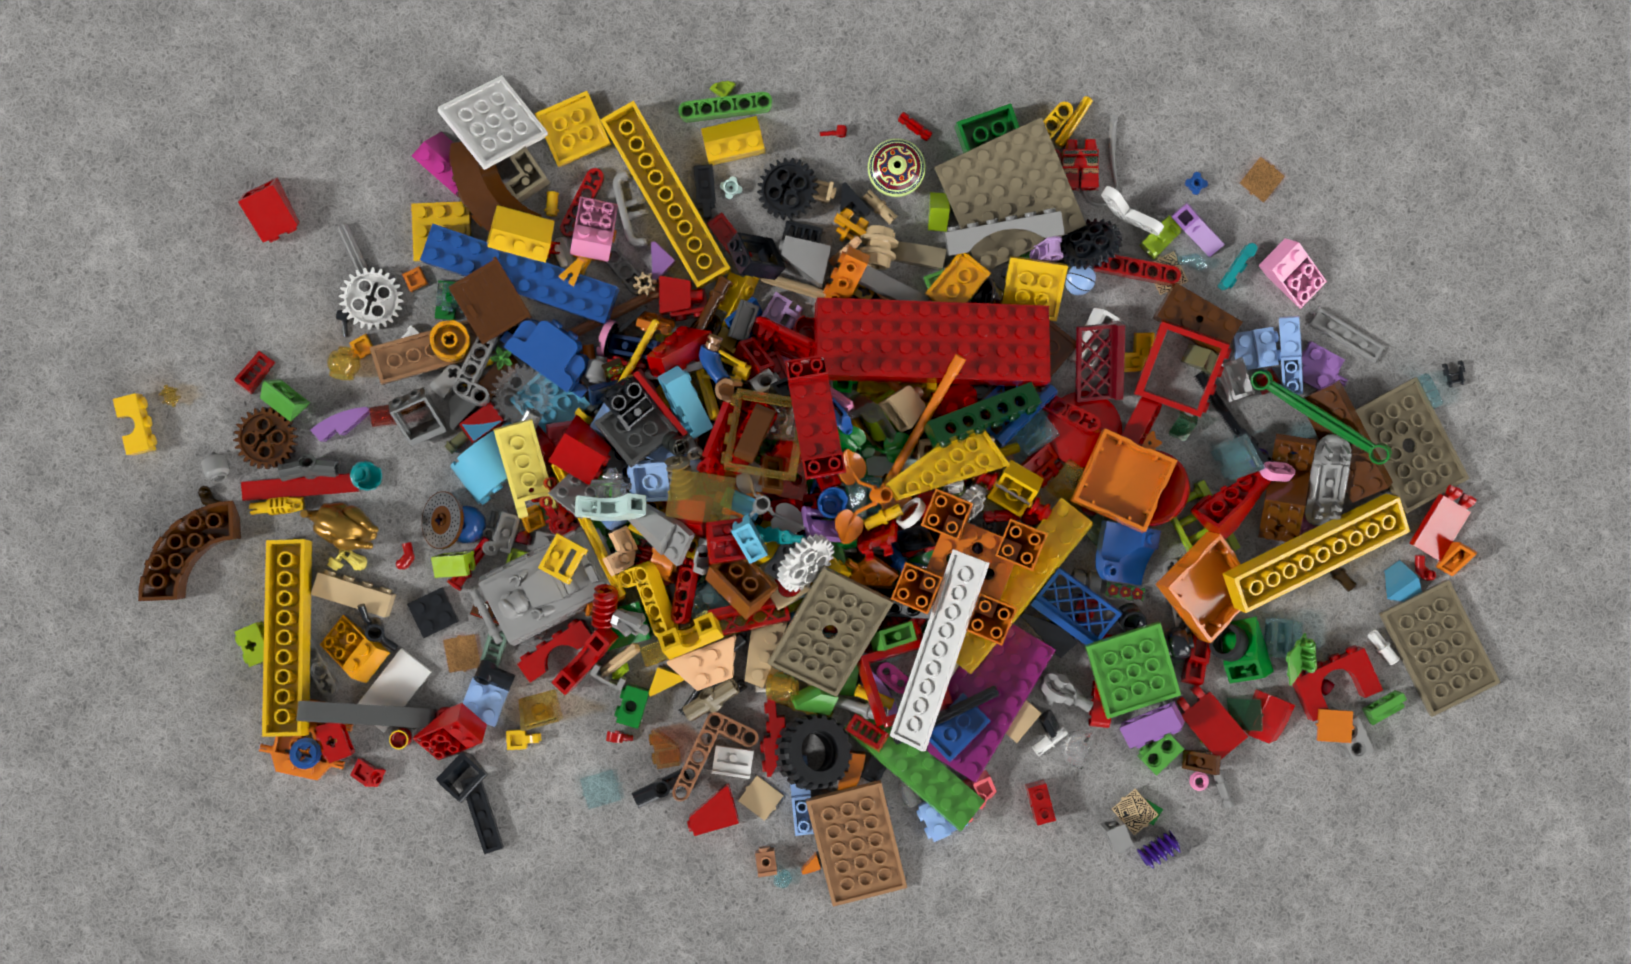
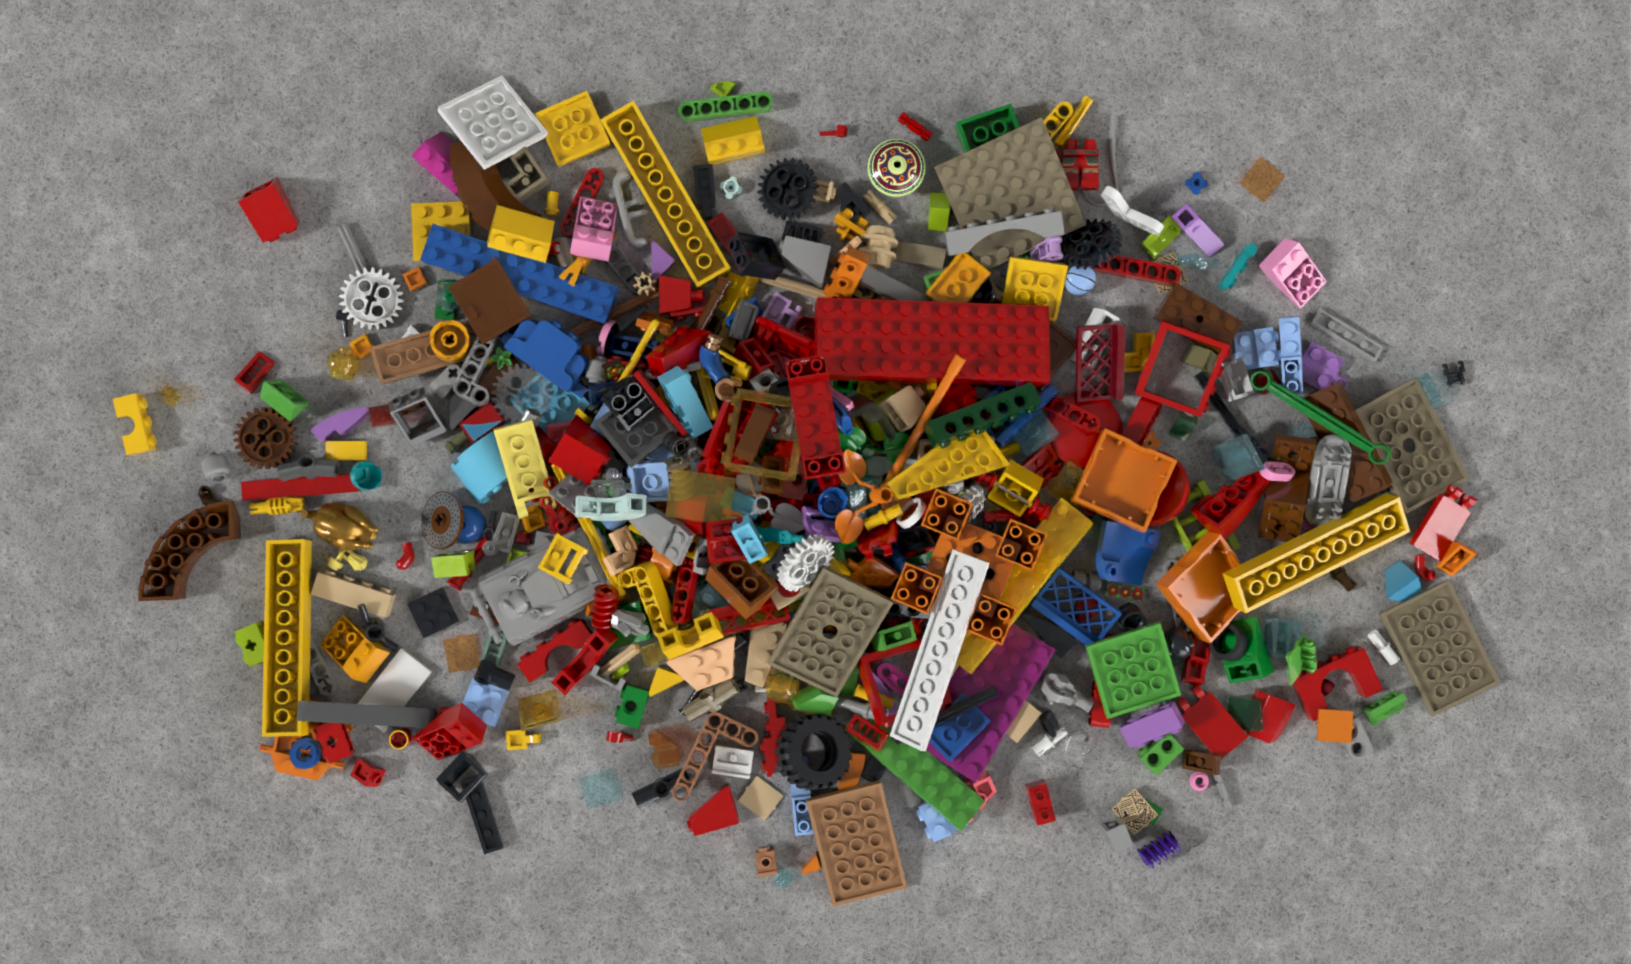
none -> yellow slope [325,441,367,461]

